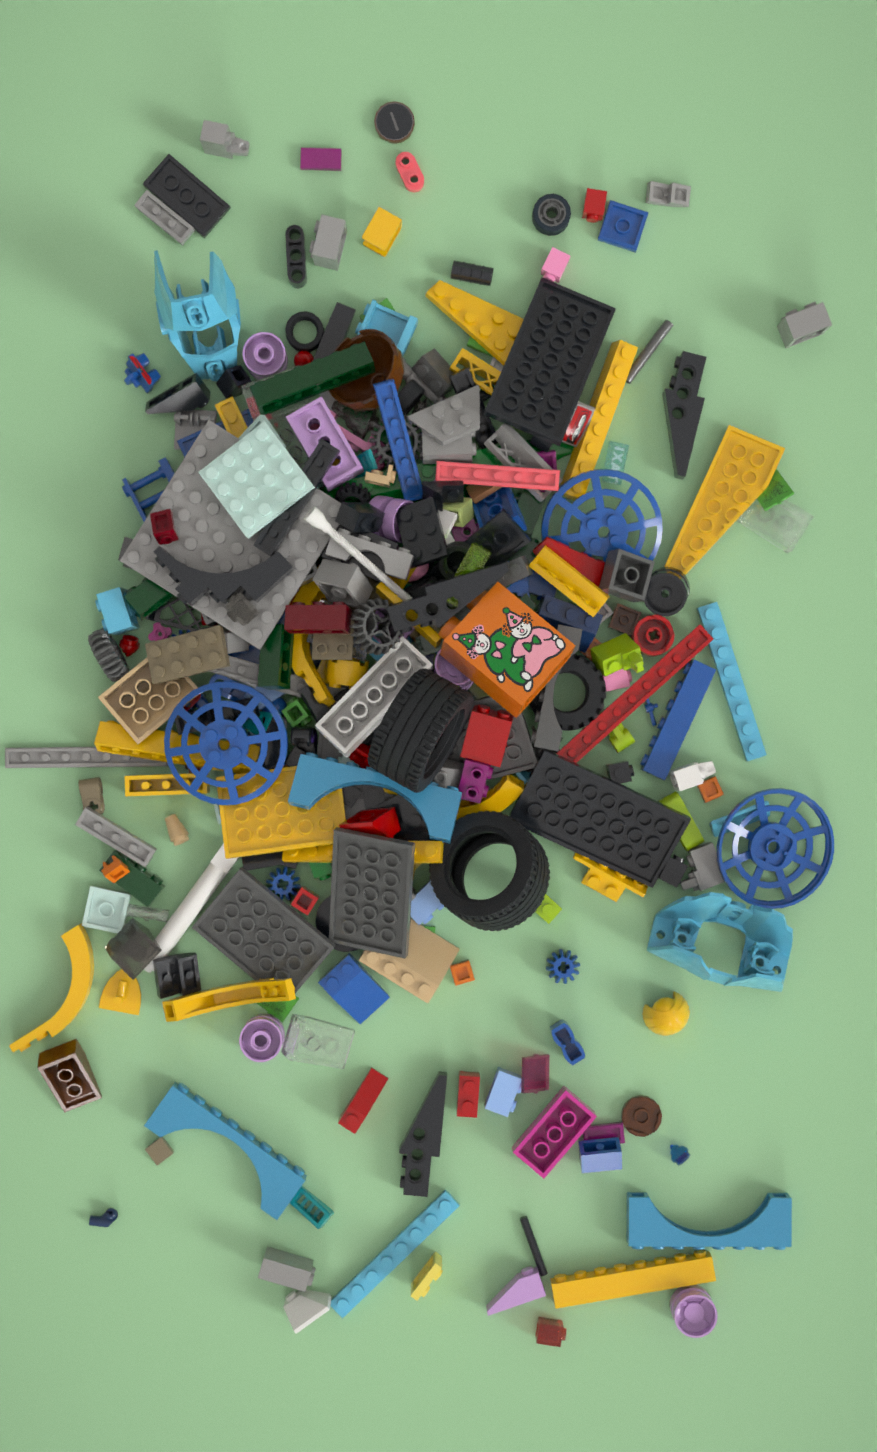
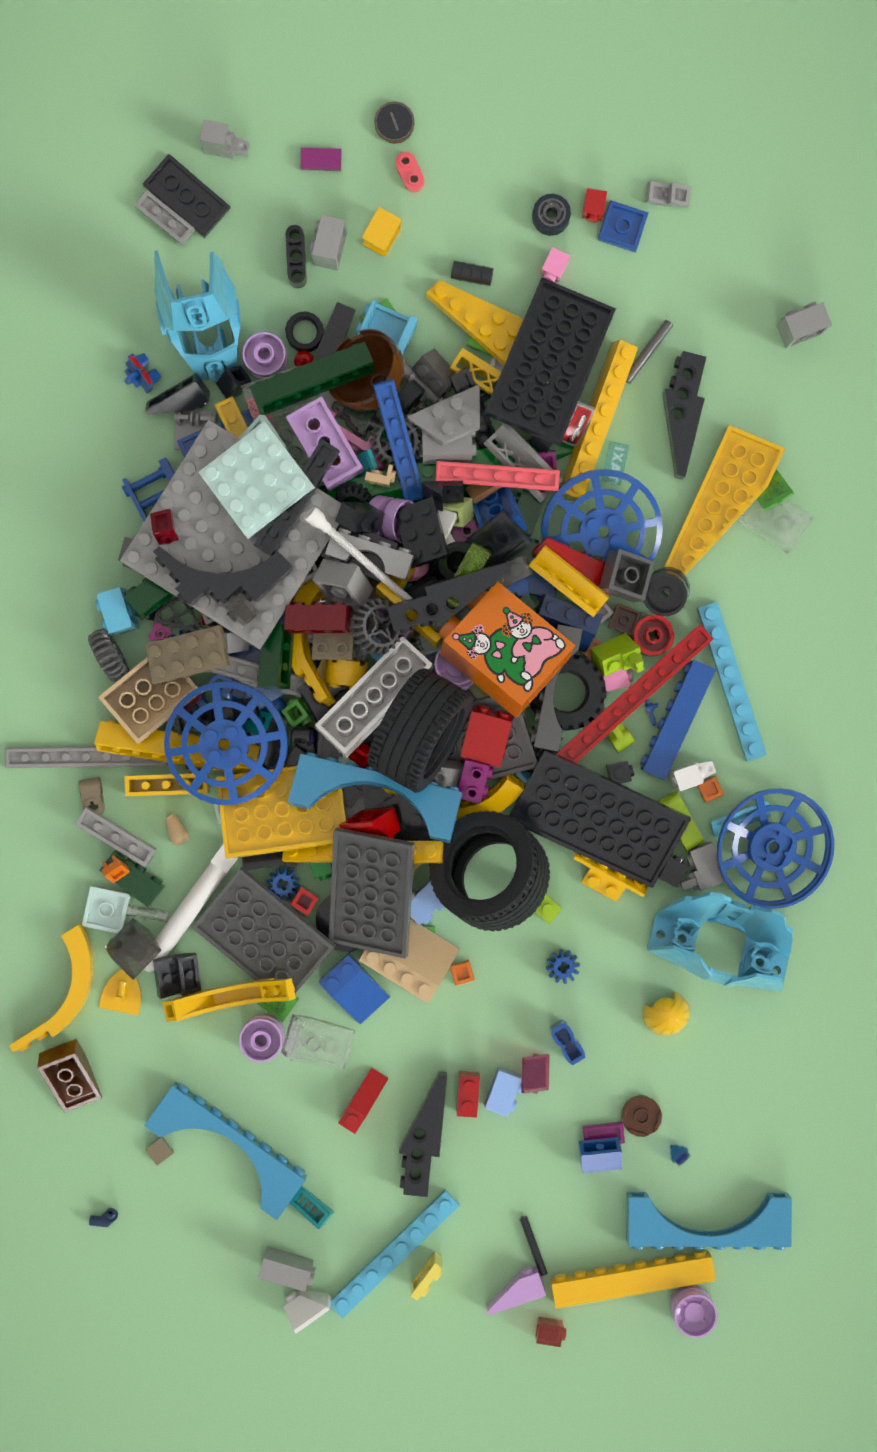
red plate [119,635,140,657] -> none
dark pink brick [512,1086,597,1179] -> none

